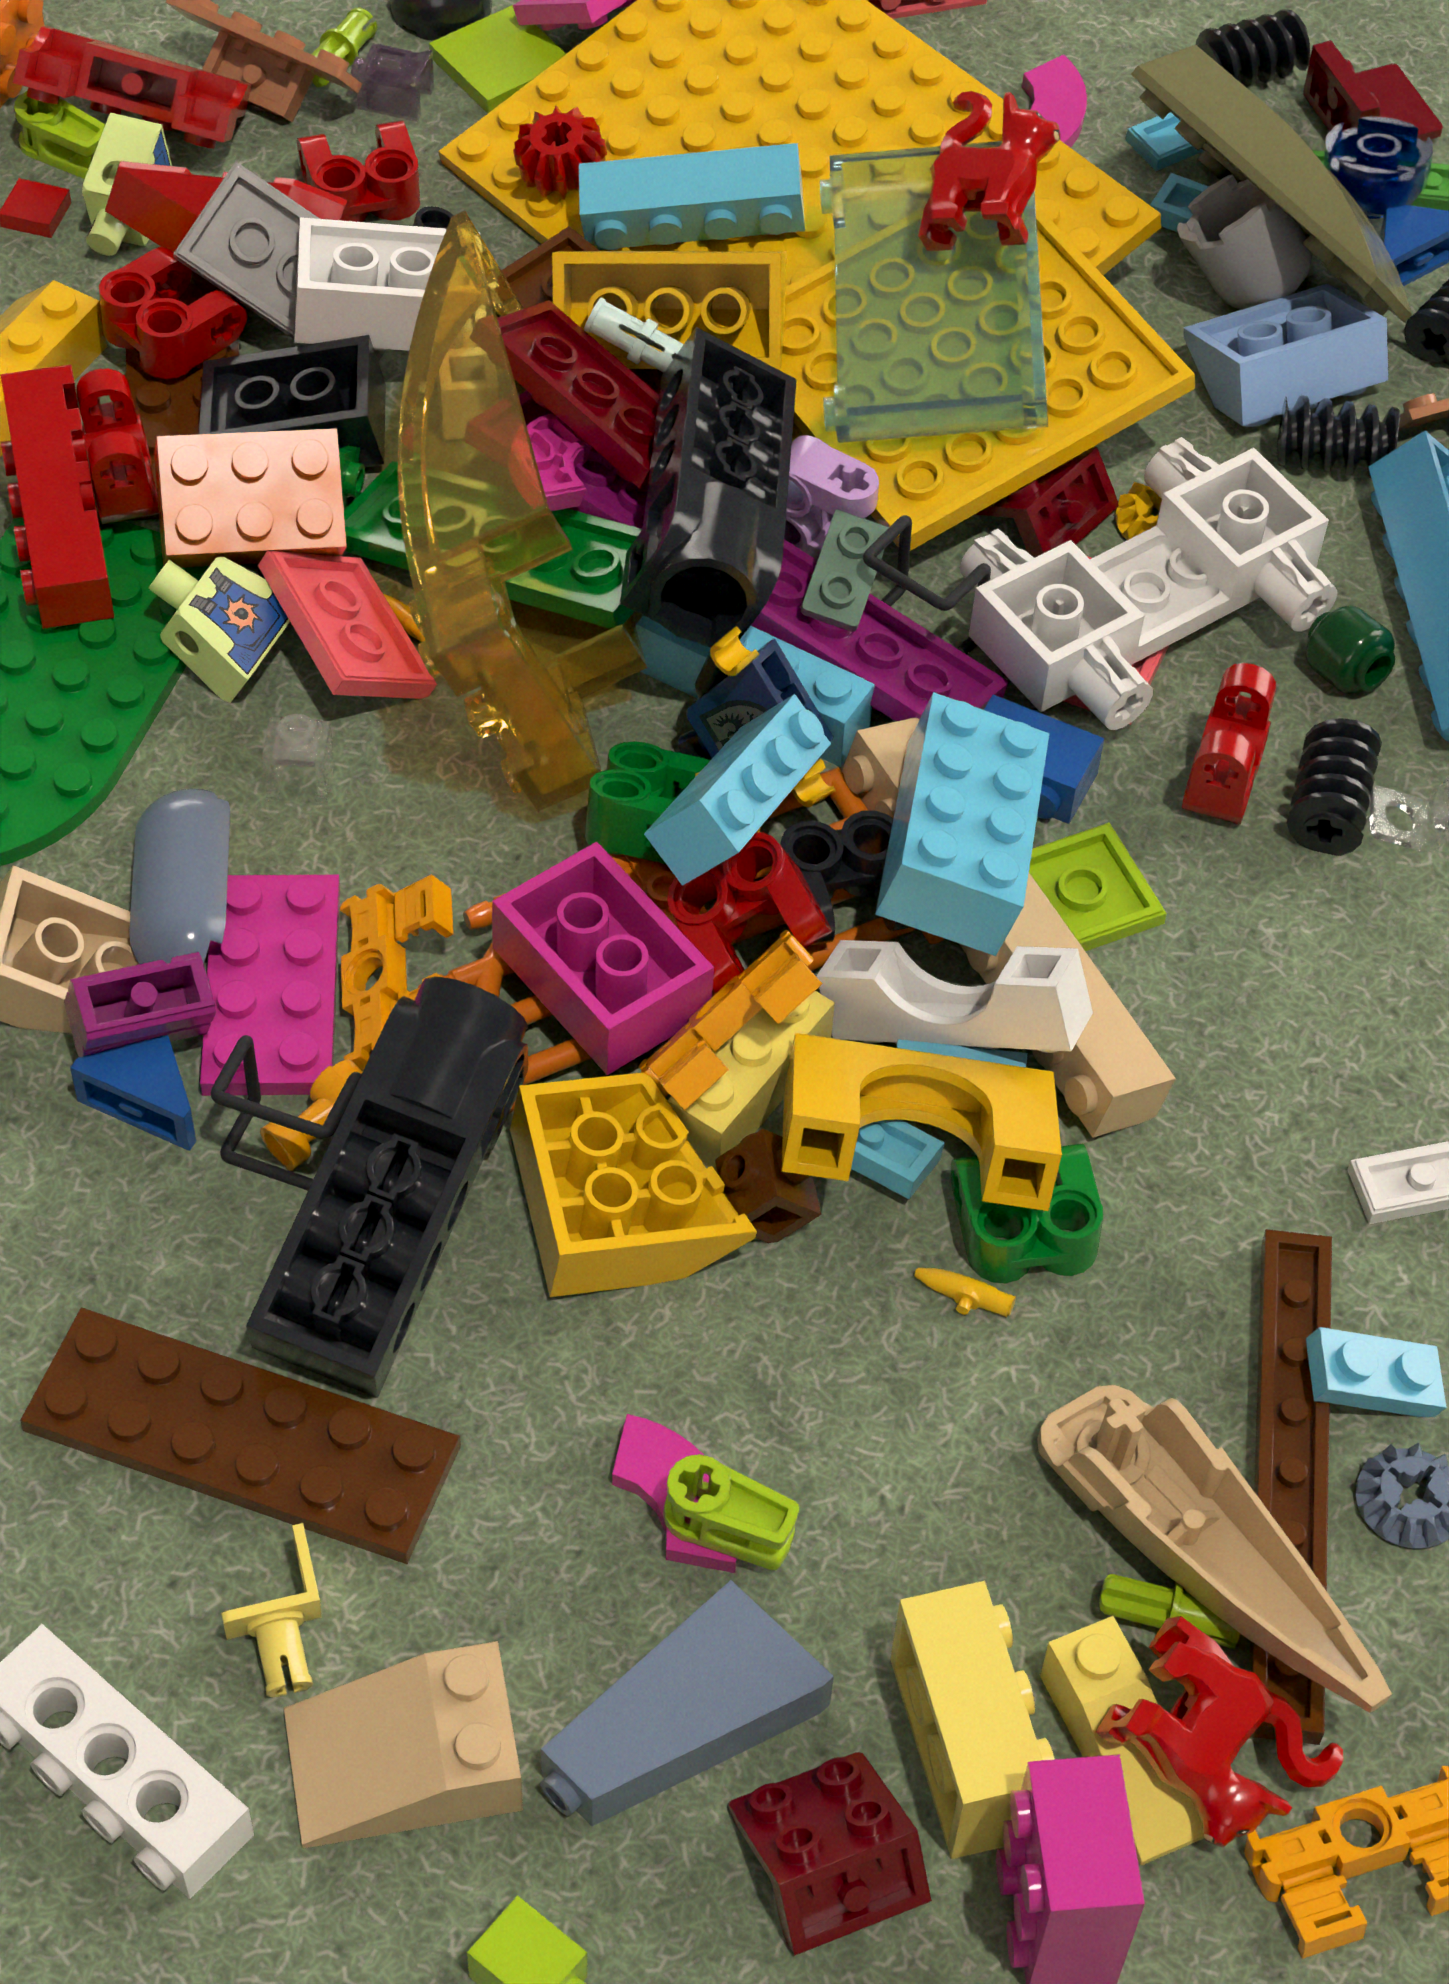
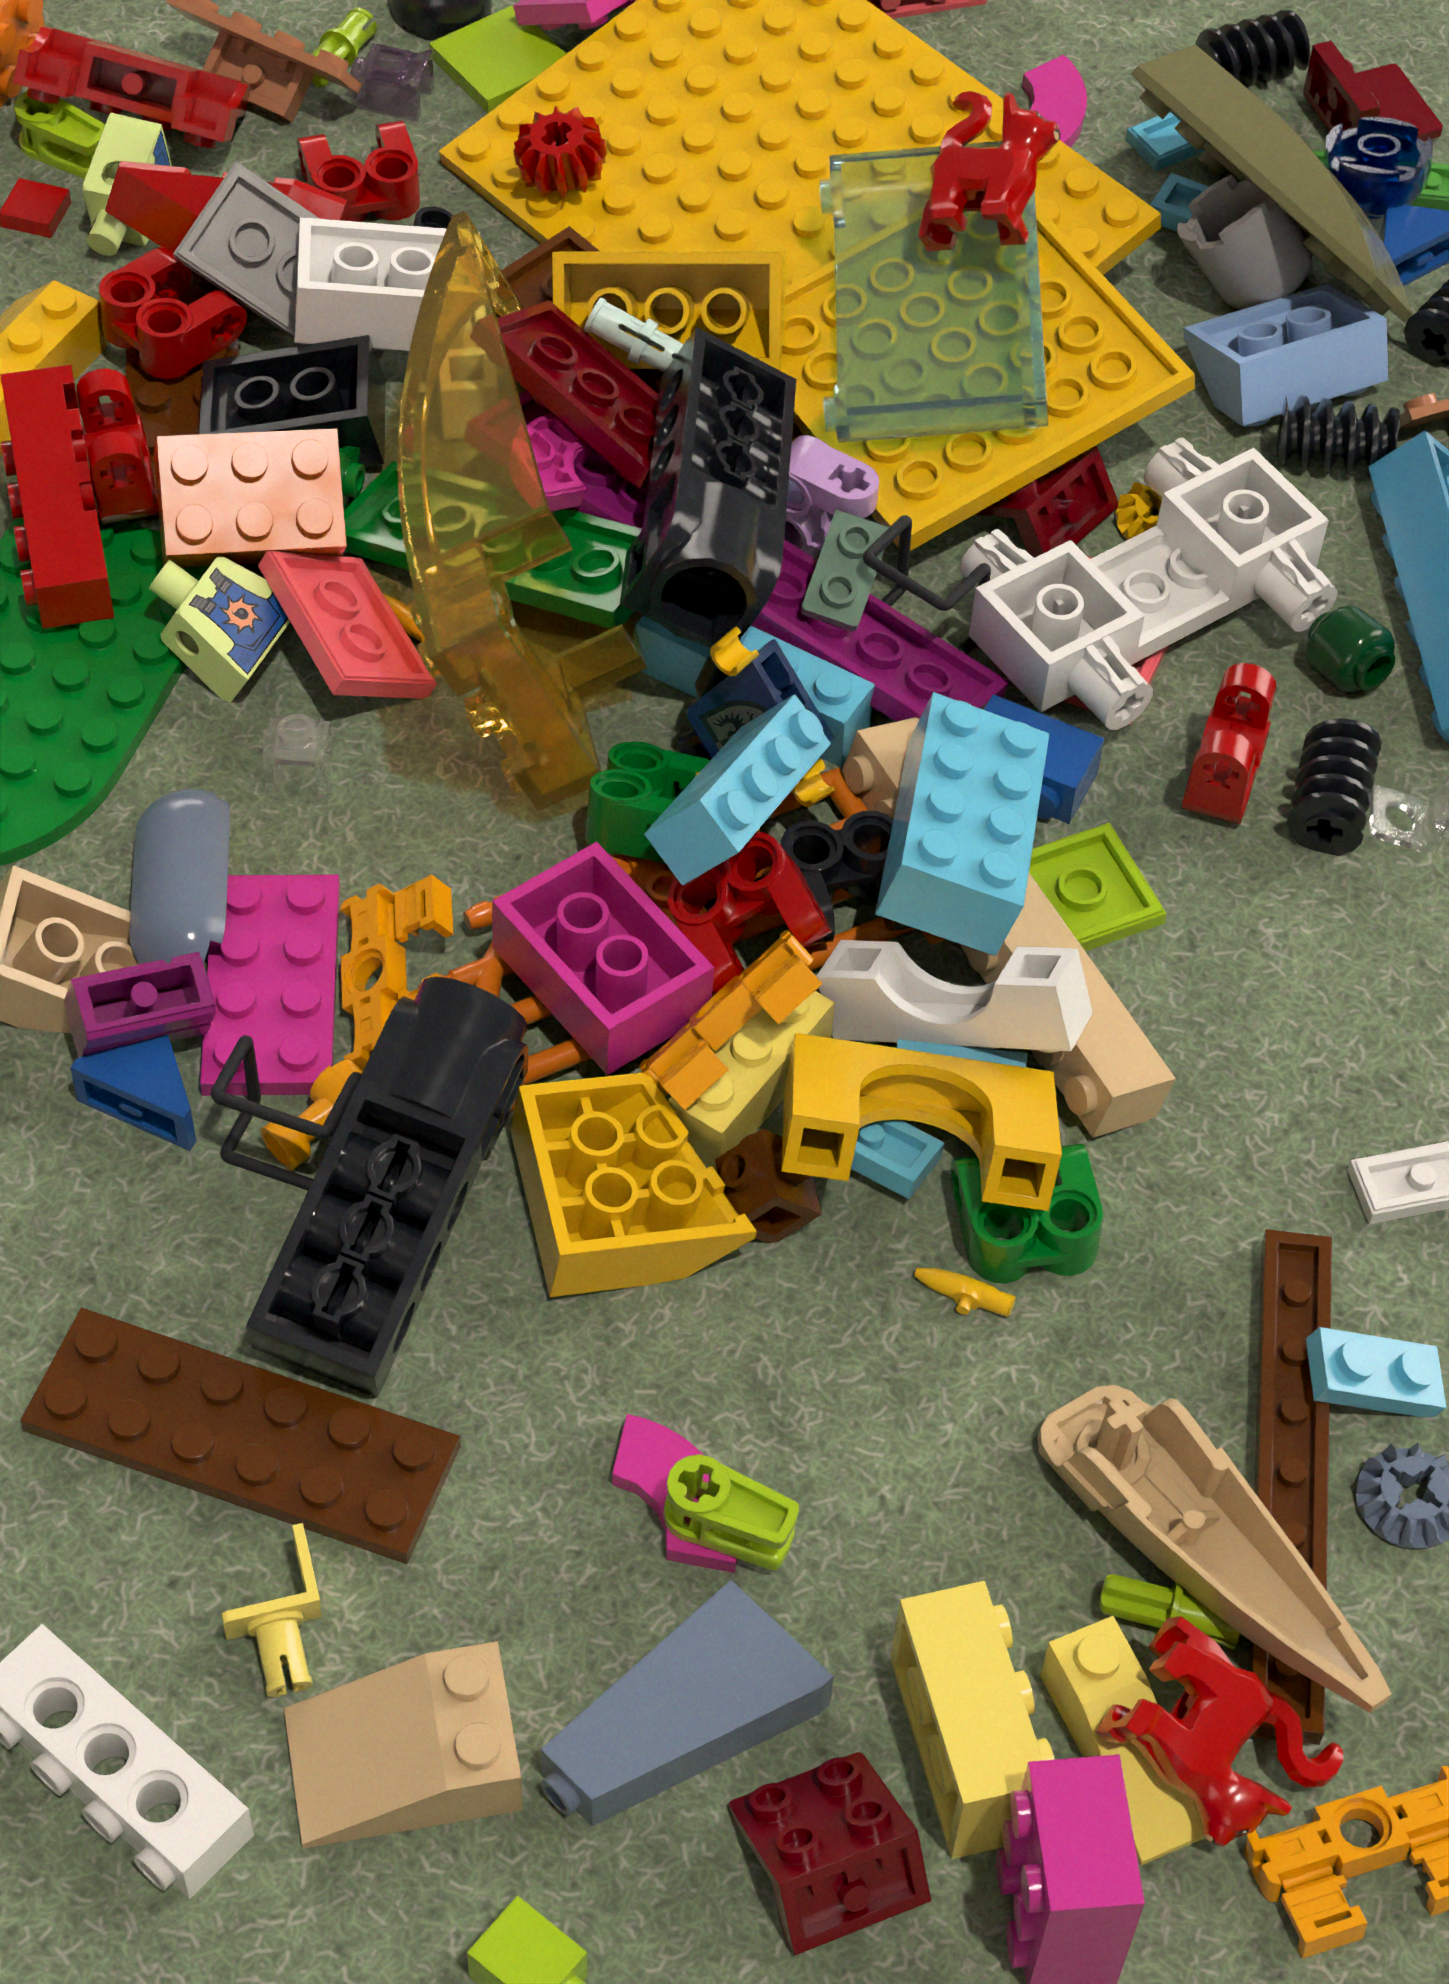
medium azure brick [579,143,805,250] -> none

